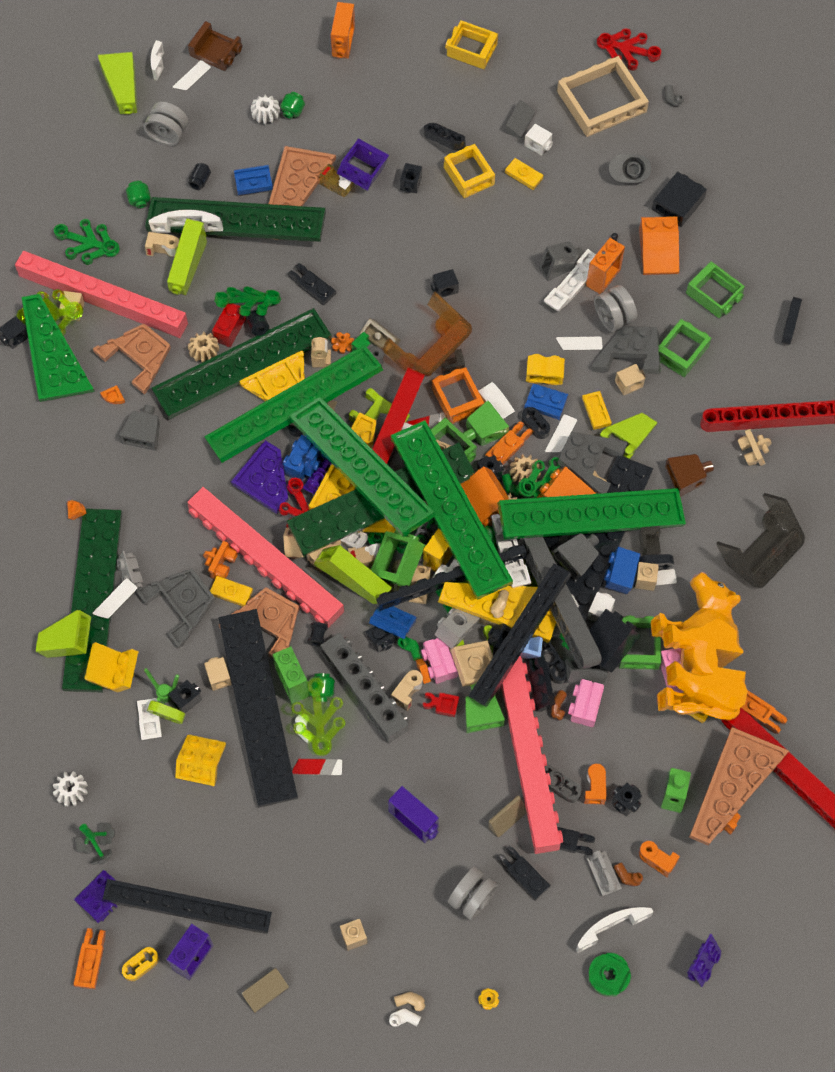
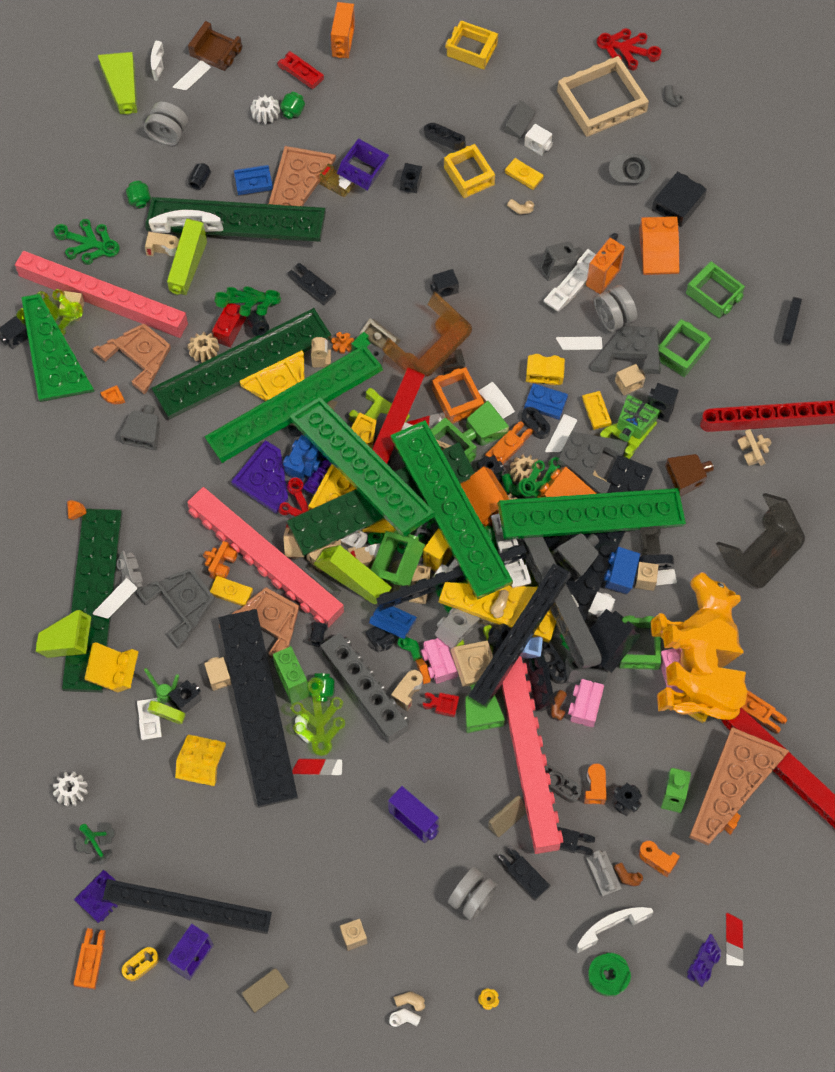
none -> red plate [277,51,324,90]
none -> tan arm [507,199,534,214]
none -> bright green torso [617,395,660,441]
none -> black brick [647,383,679,423]
none -> sticker [726,913,743,966]

